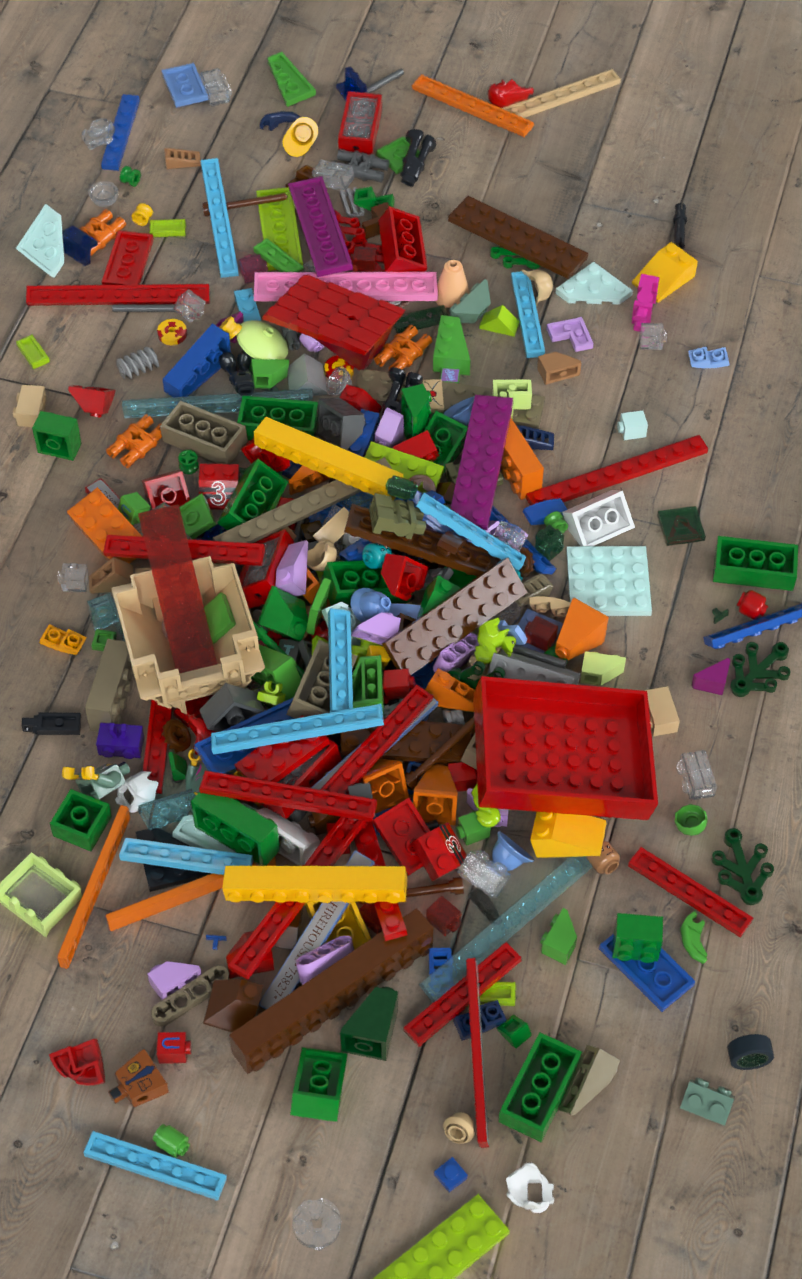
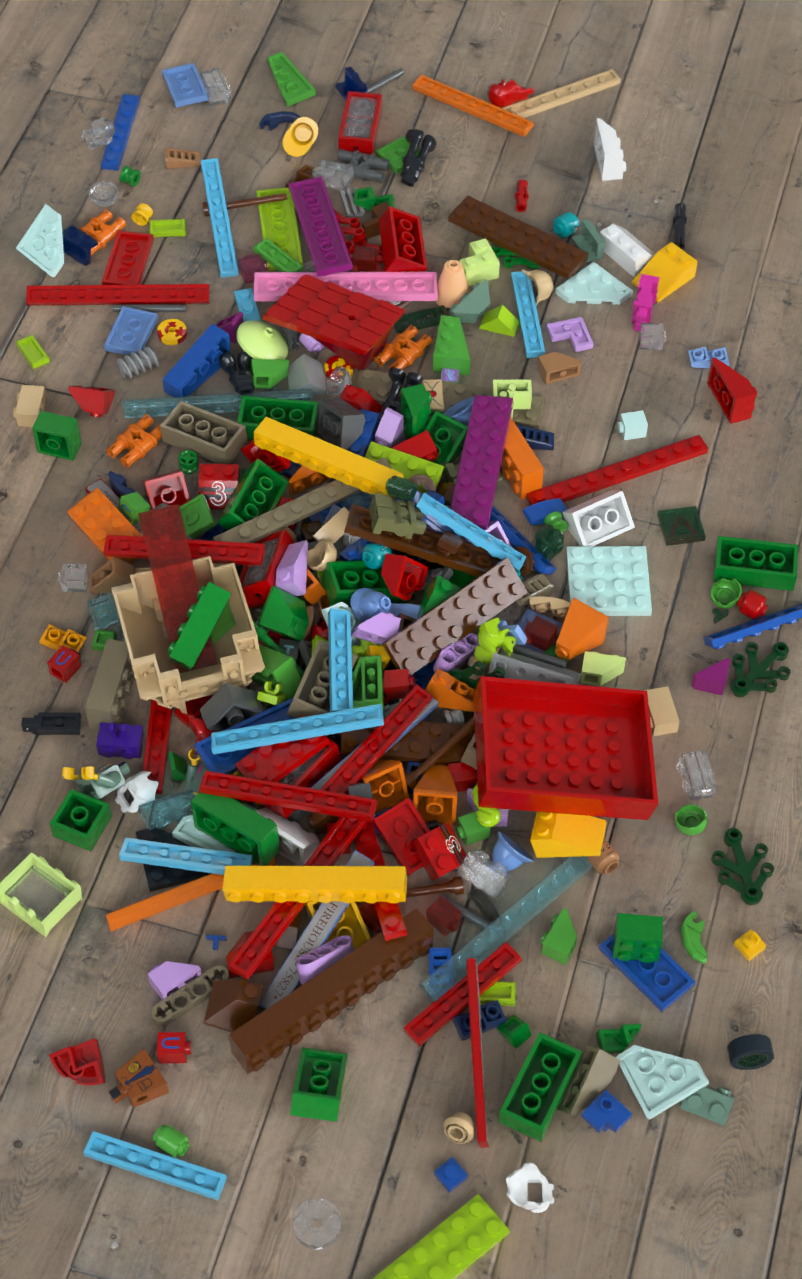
orange tile [57,805,131,969] -> none
reddish brown gear [161,719,191,753] -> none
clear brick [173,289,206,323] -> none
yellow wheel [219,316,242,340] -> none
bright green tile [306,578,331,635] -> none
dark green slope [340,987,398,1061] -> none
clear brick [493,521,528,552] -> none
red plate [628,847,753,938] -> none
none -> red brick [47,645,81,683]
none -> medium blue plate [104,306,158,356]
none -> dark blue slope [108,471,135,498]
none -> green brick [167,582,231,671]
none -> dark grey bar [441,896,502,937]
none -> yellowish green brick [459,238,500,286]
none -> red pin [515,180,529,212]
none -> teal head [553,212,579,238]
none -> sand green bracket [572,219,606,262]
none -> blue brick [581,1090,632,1133]
none -> white slope [594,118,626,181]
none -> green slope [596,1024,642,1054]
none -> white slope [600,224,655,277]
none -> light aqua plate [616,1045,709,1119]
none -> red slope [707,358,757,424]
none -> bright green hair [710,578,742,609]
none -> yellow tile [734,929,766,961]

